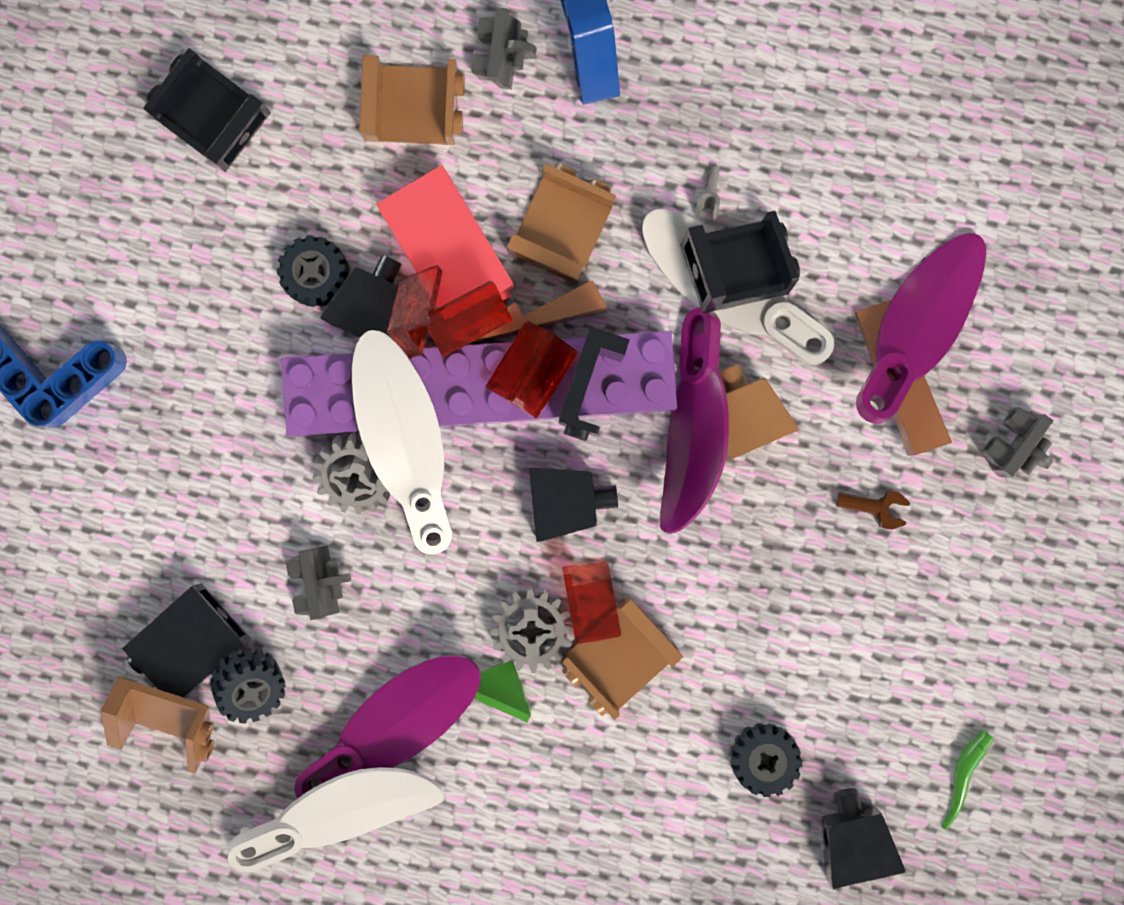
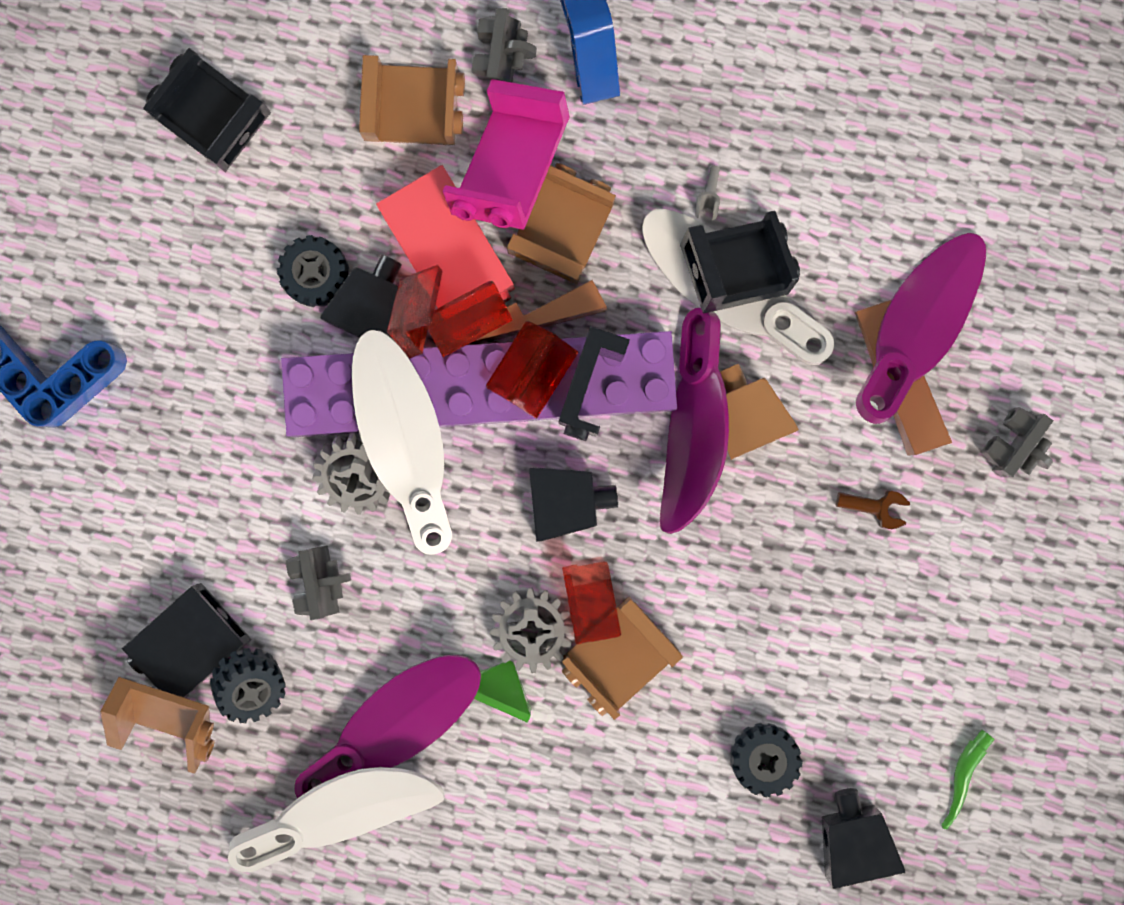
none -> dark pink panel [443,79,570,230]

